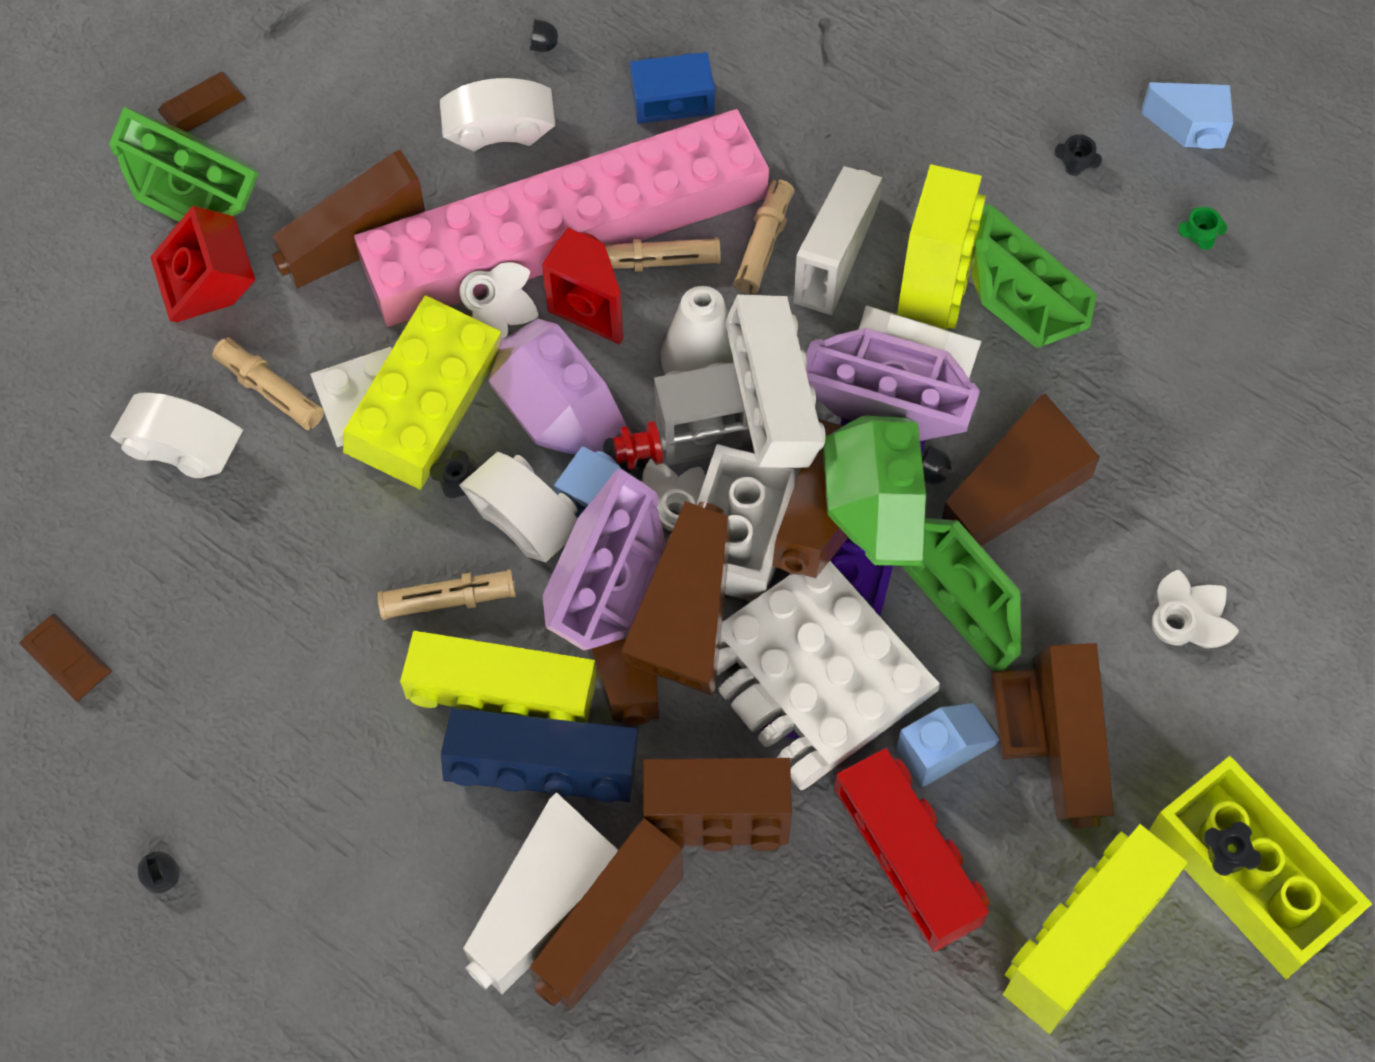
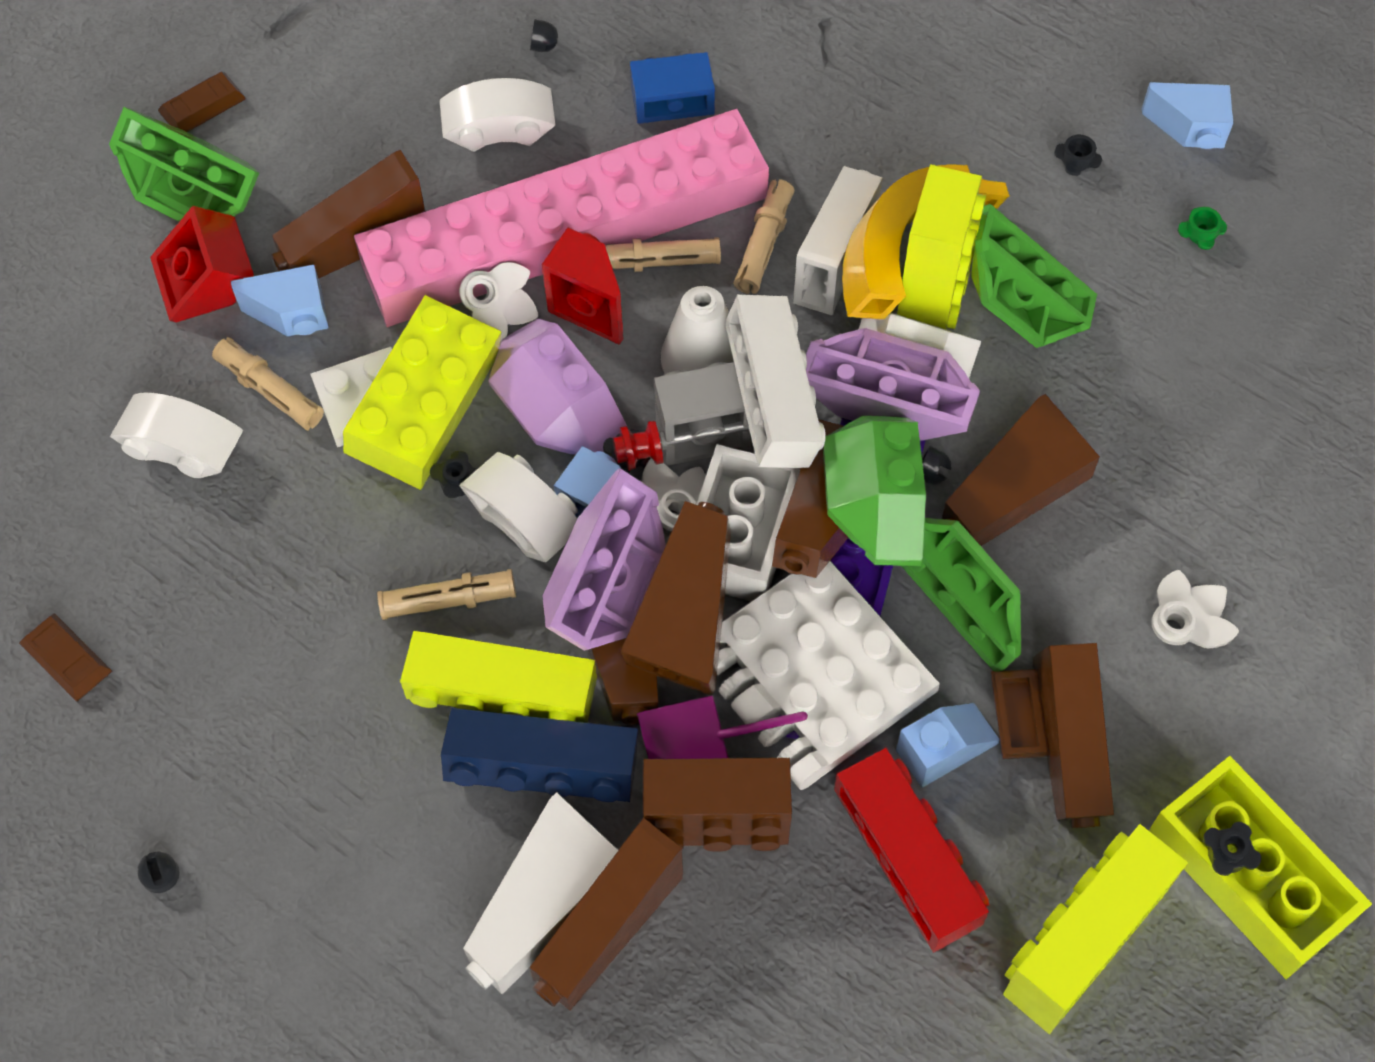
none -> light blue slope [231,265,329,337]
none -> magenta piece [637,695,808,759]
none -> yellow arch [842,164,1009,319]

